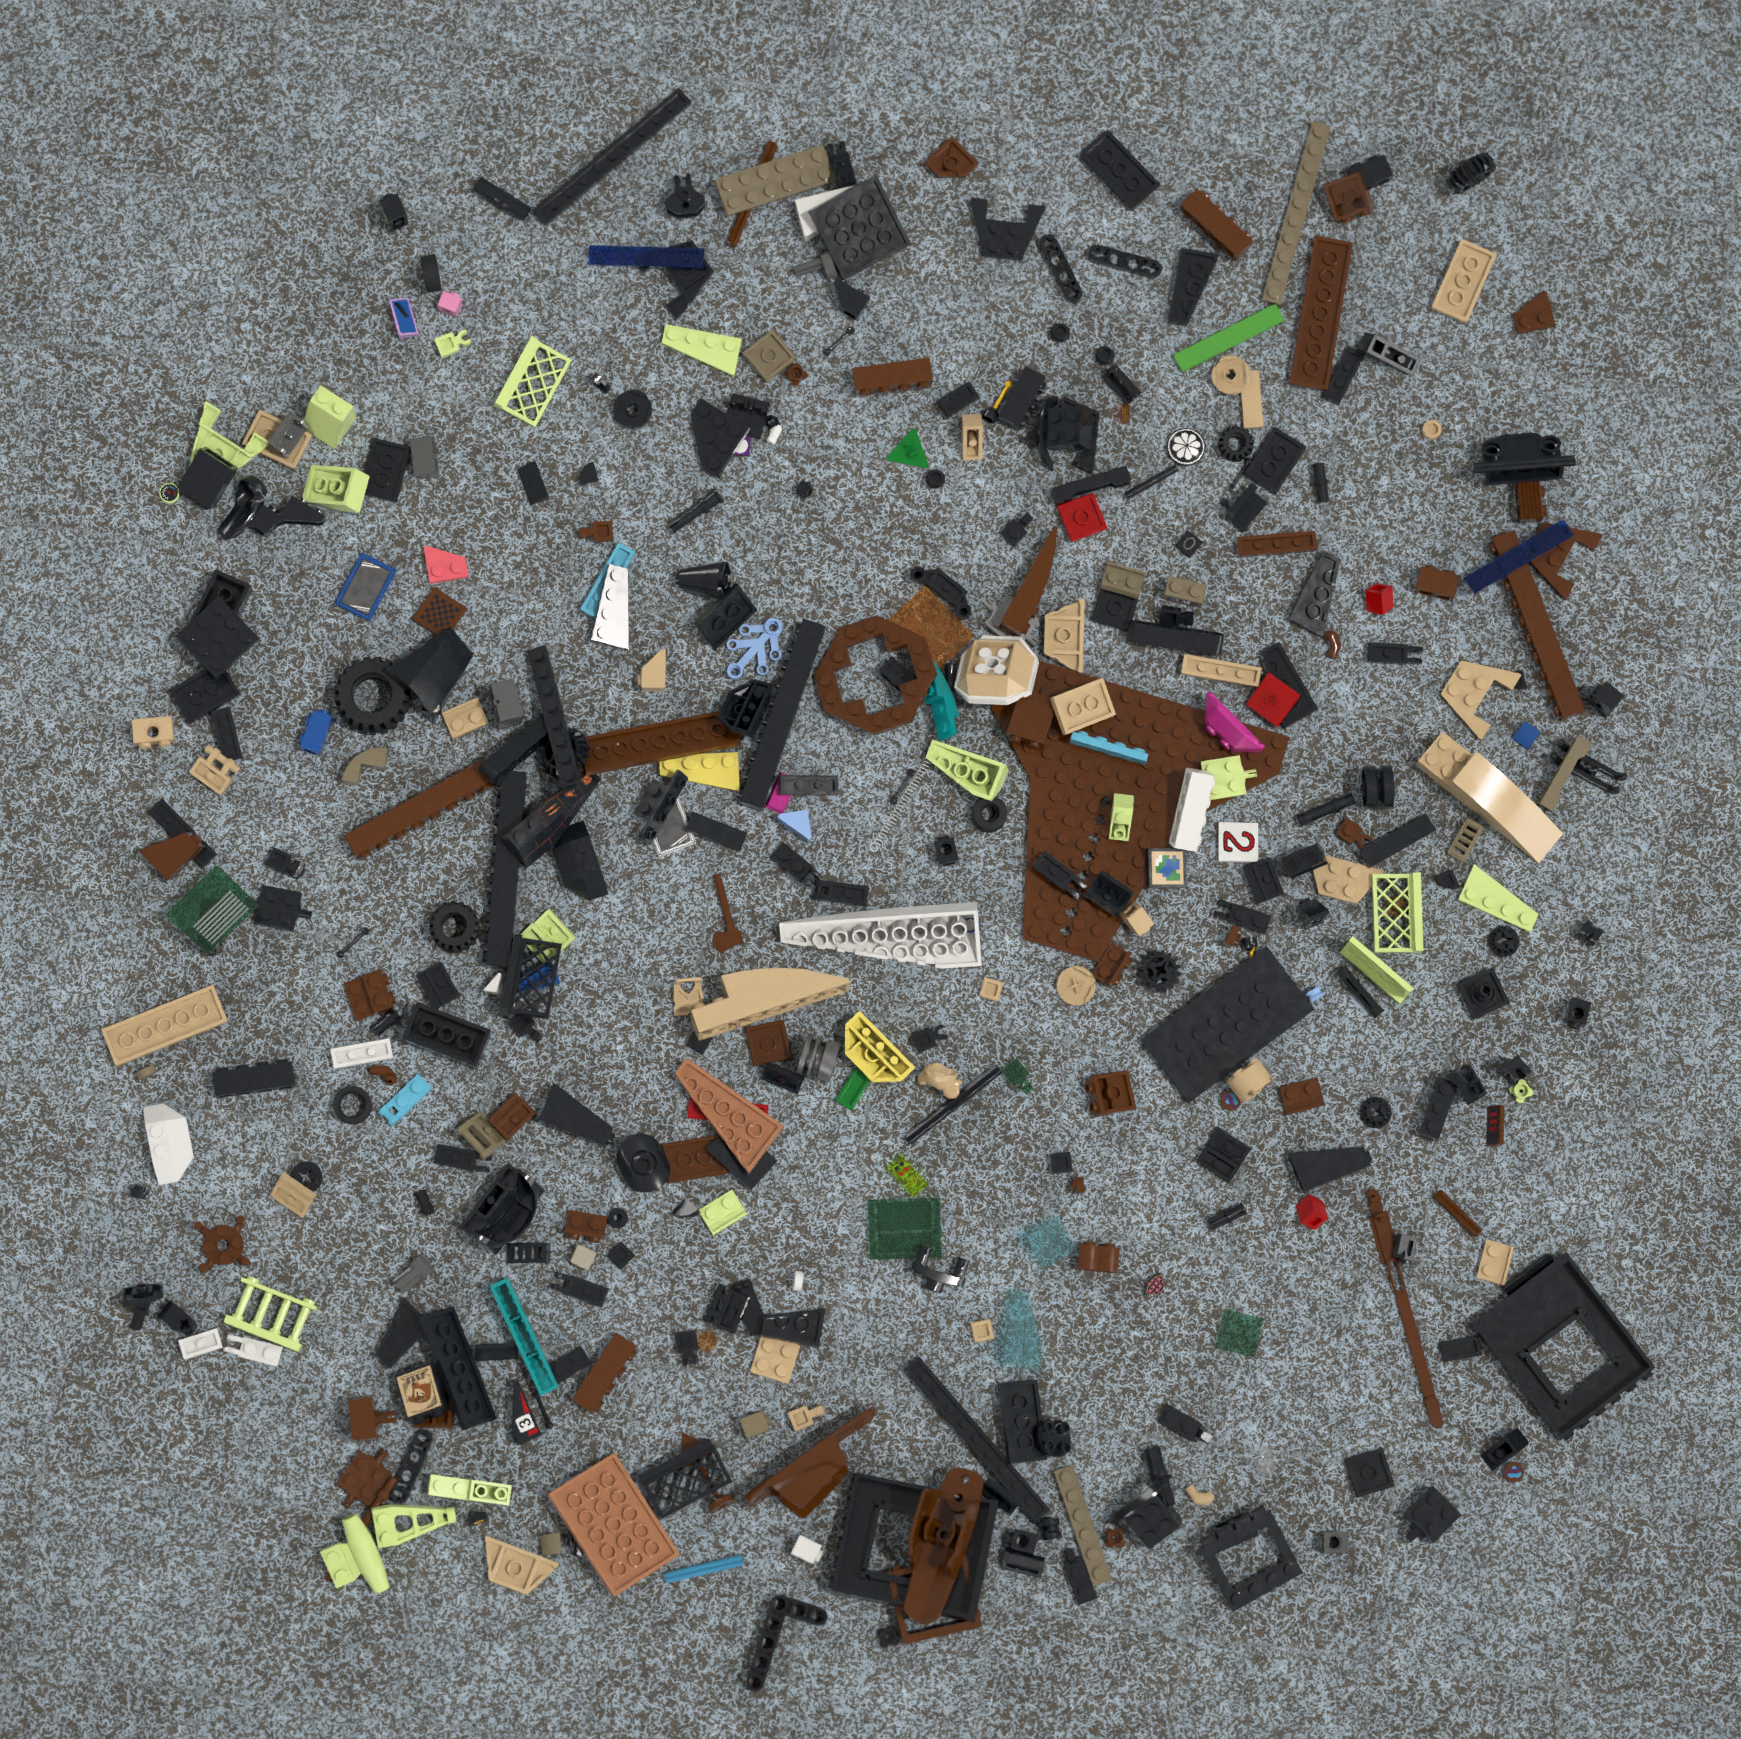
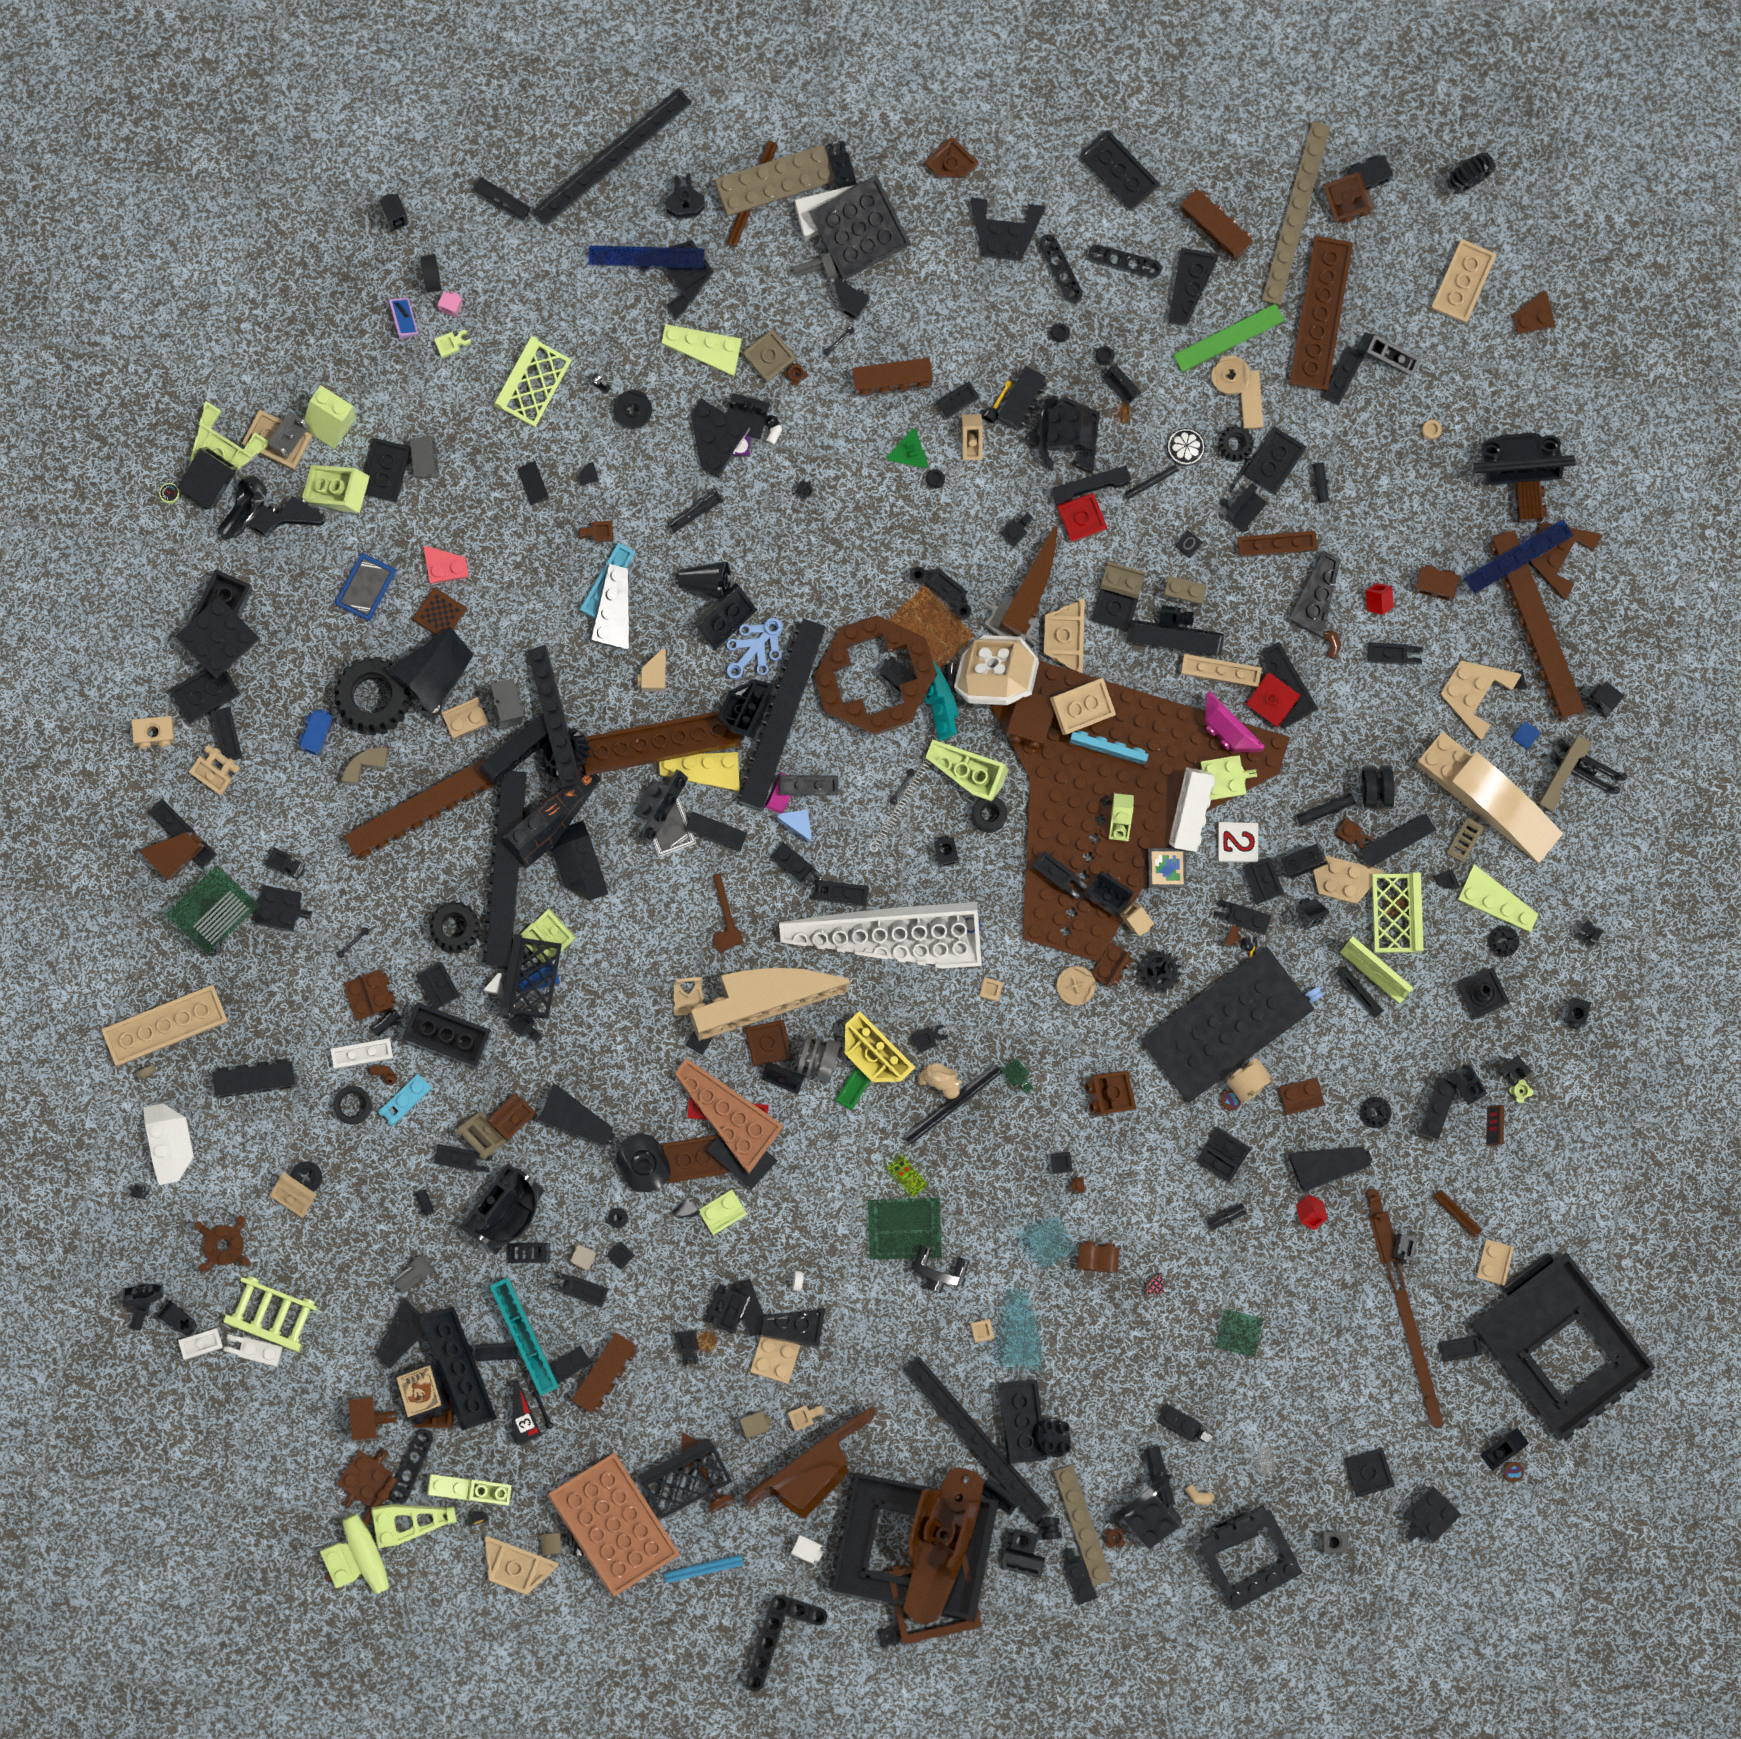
reddish brown bracket [564,1210,608,1243] -> none

